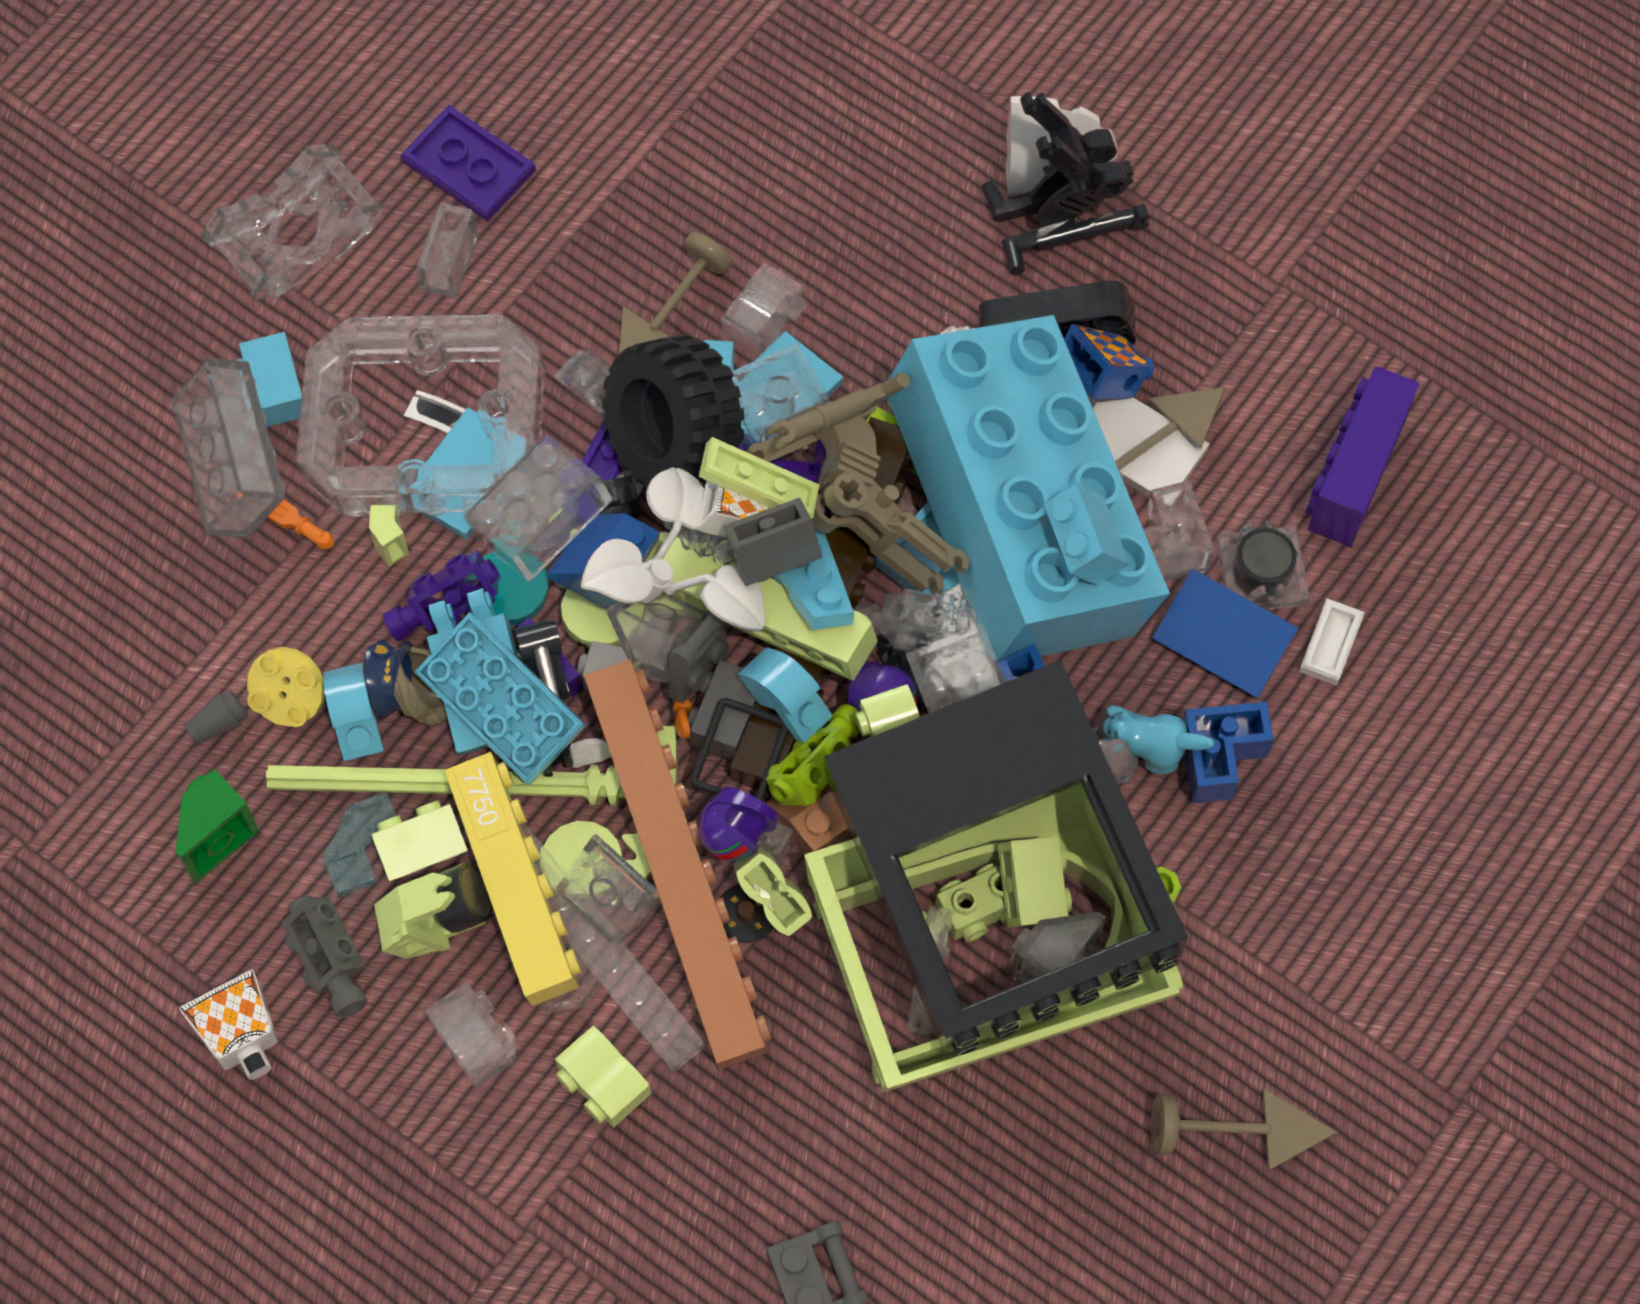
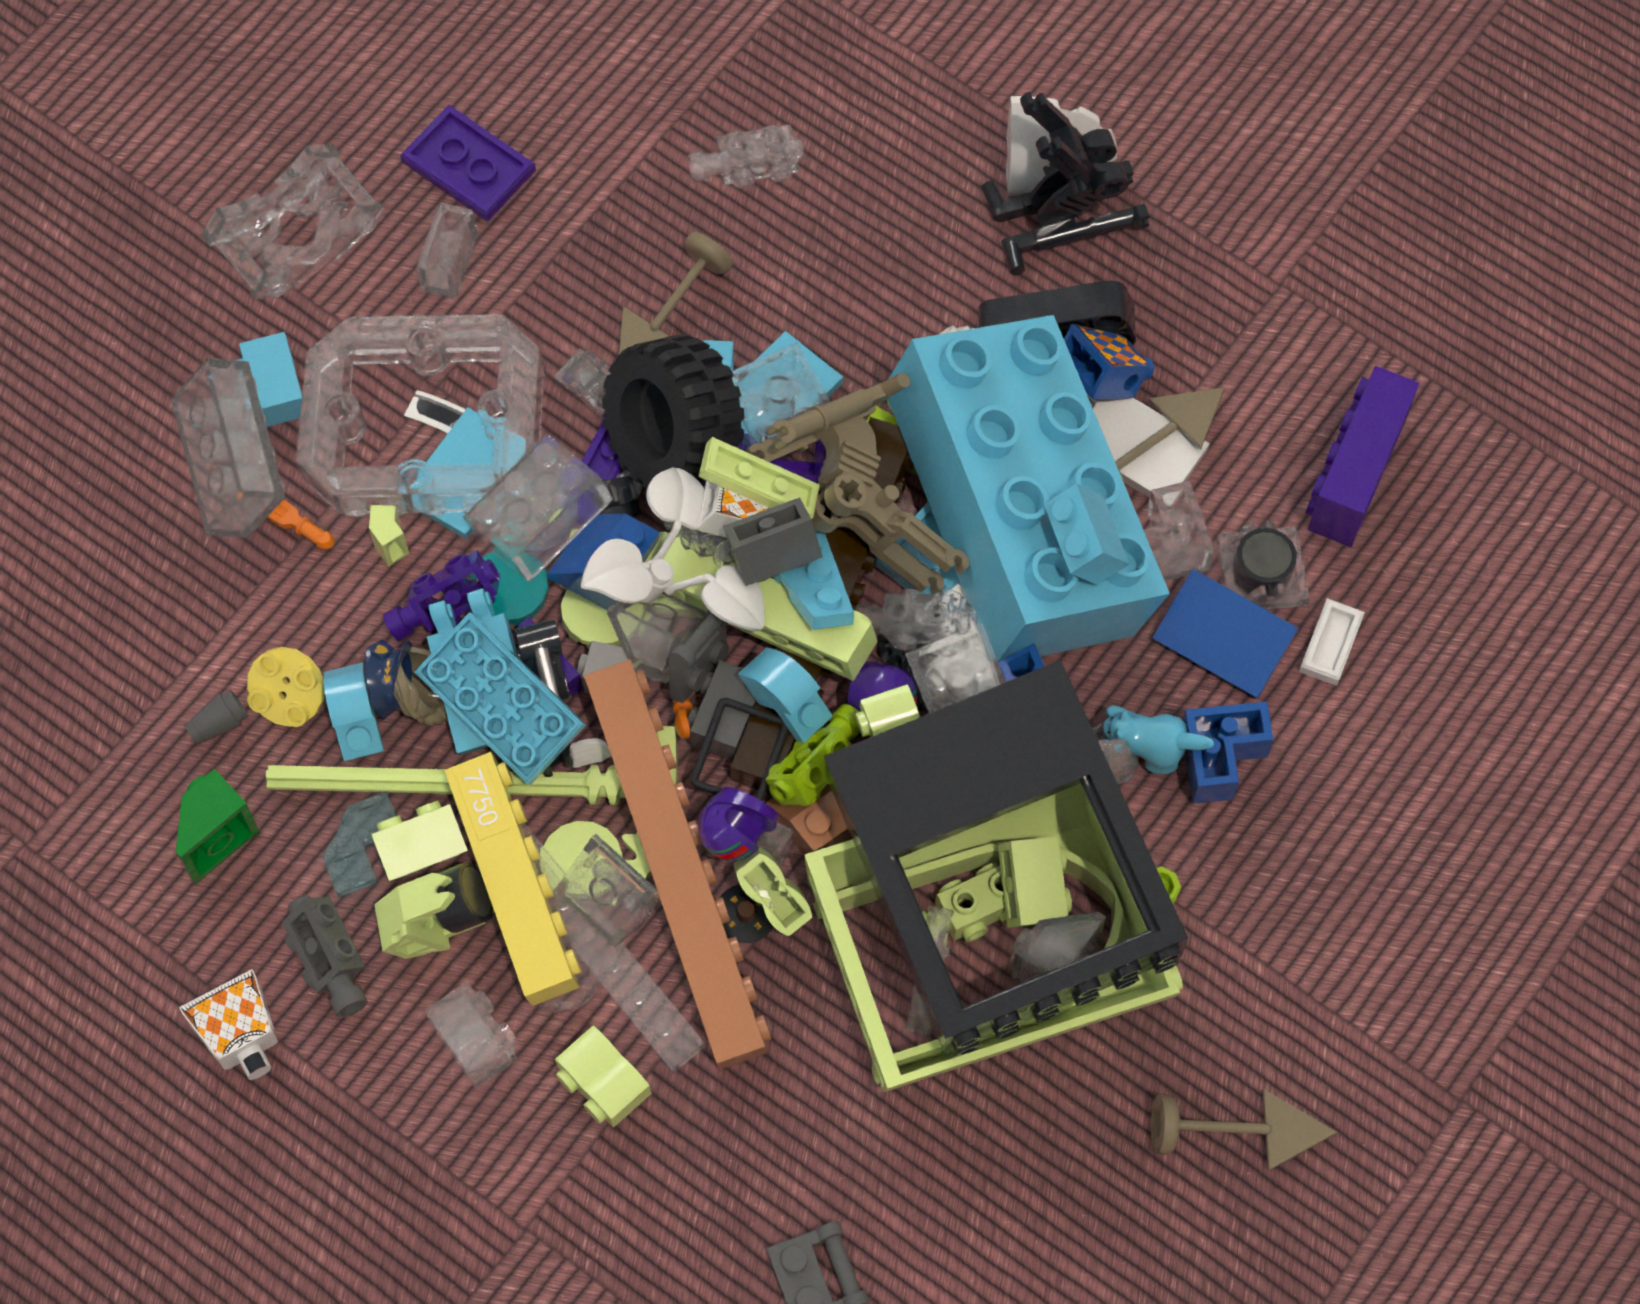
clear brick [721,263,806,355] -> none
none -> clear brick [688,124,804,188]

